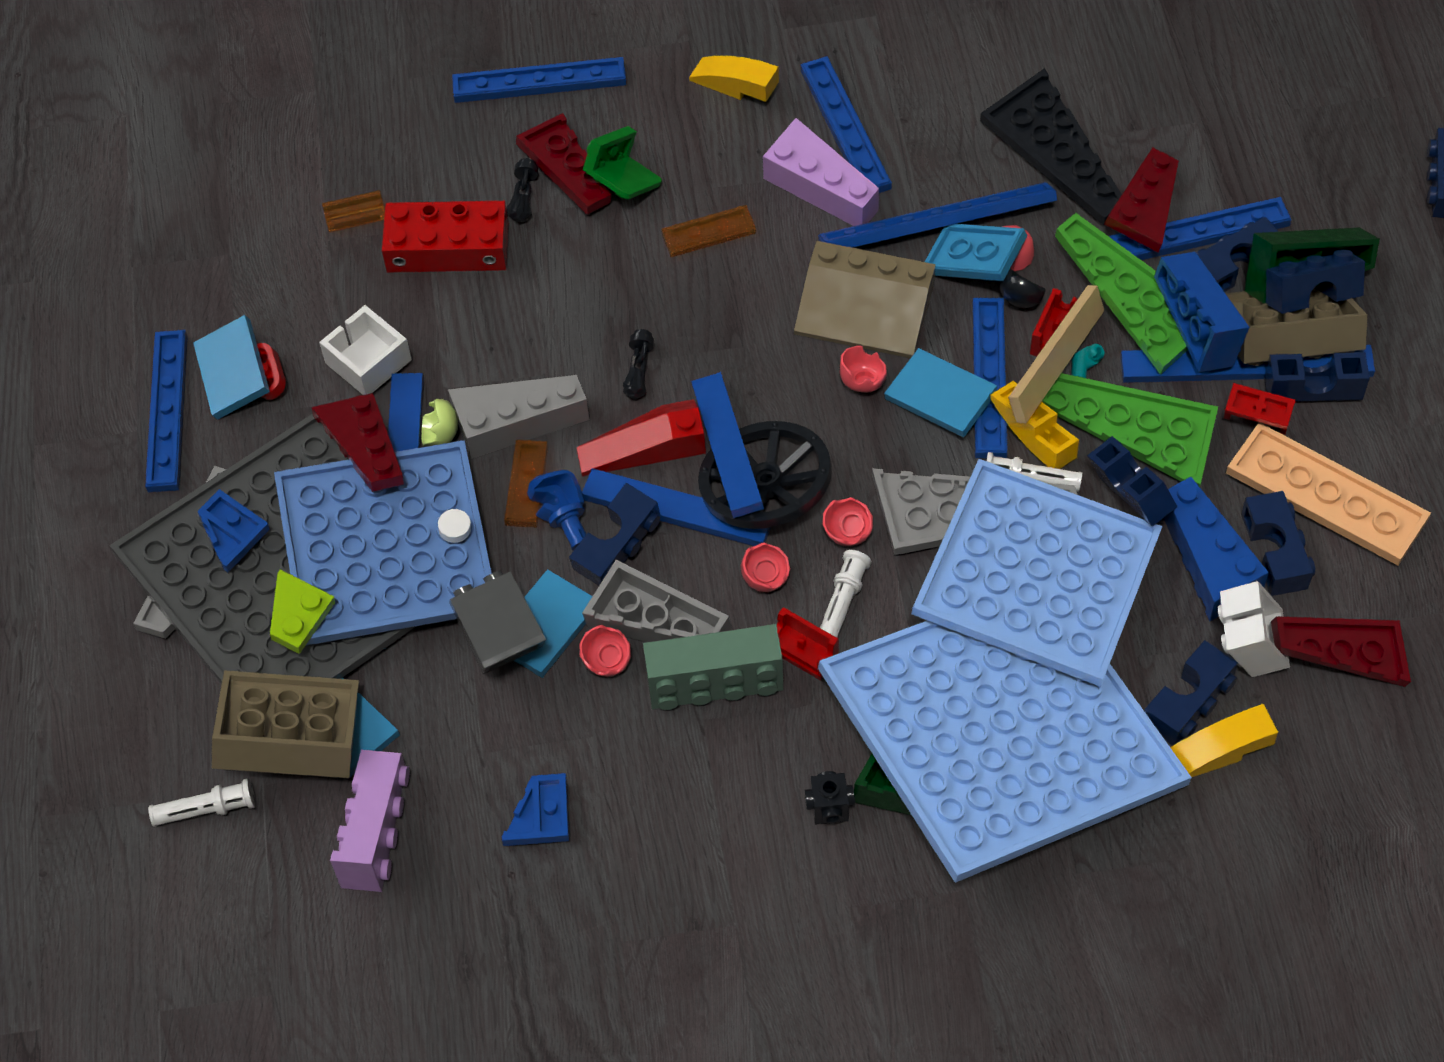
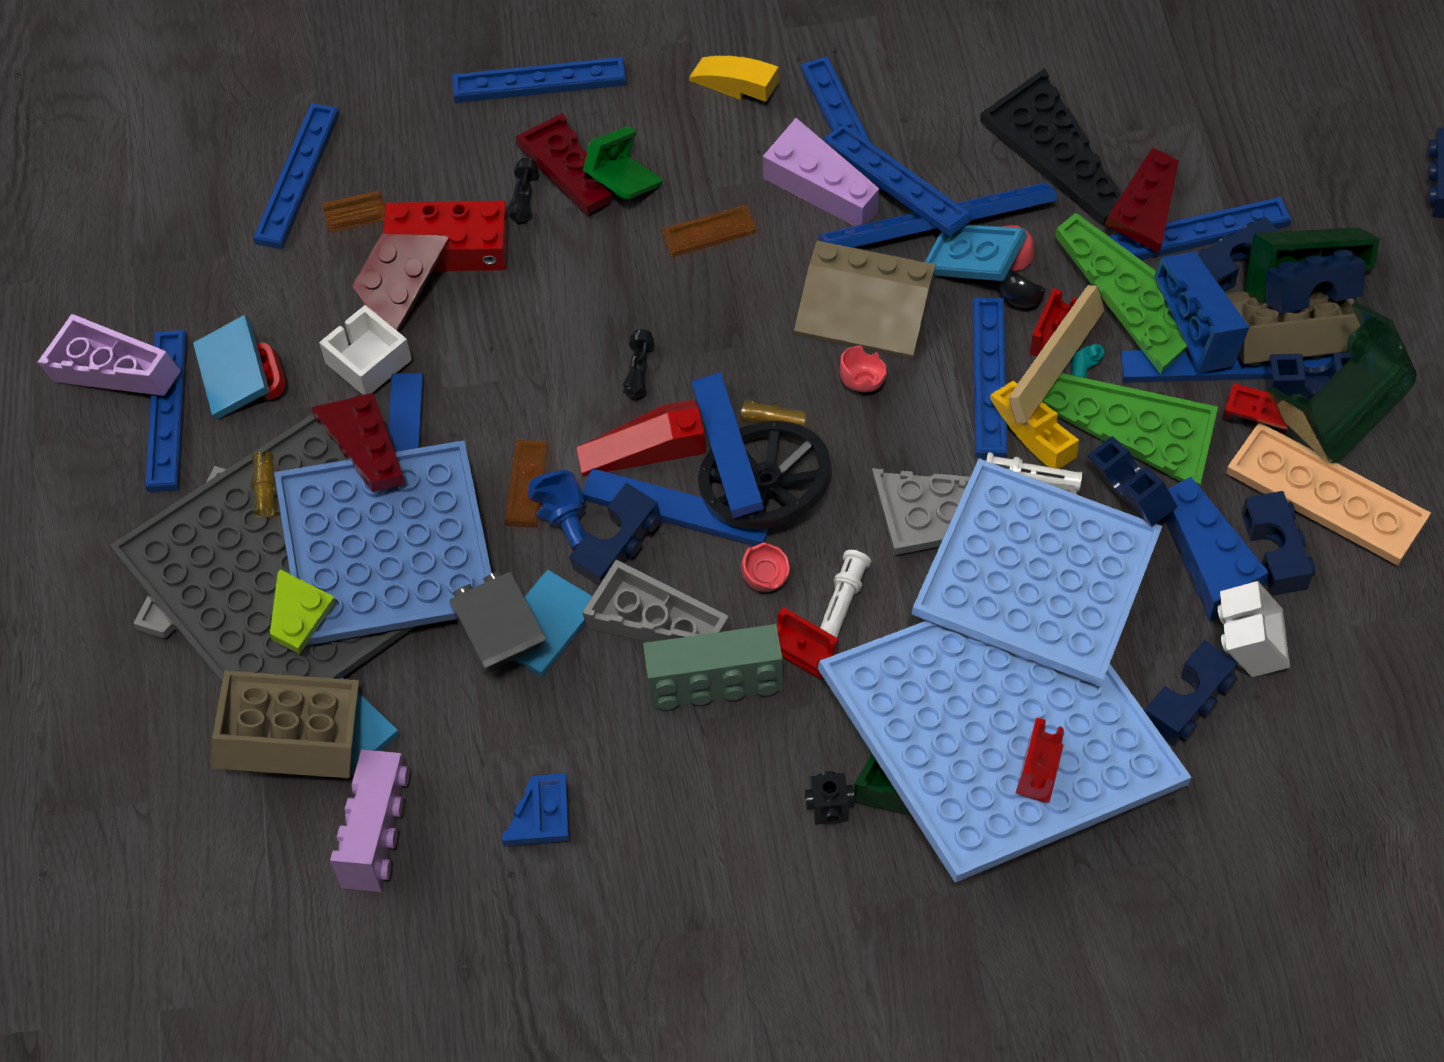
white pin [148,778,256,827] -> none
blue wing [198,489,270,573] -> none
yellowish green hair [421,399,458,447] -> none
white tile [438,509,471,543] -> none
light grey wedge [448,375,590,459] -> none
coral hair [579,625,631,677] -> none
coral hair [822,497,873,547] -> none
dark azure tile [884,348,998,438] -> none
yellow slope [1170,704,1278,777] -> none
dark red wing [1271,616,1411,687] -> none
none -> lavender wedge [37,314,181,396]
none -> clear yellow pin [251,451,276,517]
none -> blue tile [253,103,340,250]
none -> wing [352,234,450,332]
none -> clear yellow pin [741,400,806,426]
none -> blue tile [823,124,971,237]
none -> red hinge [1015,717,1064,803]
none -> clear green windscreen [1267,301,1417,463]

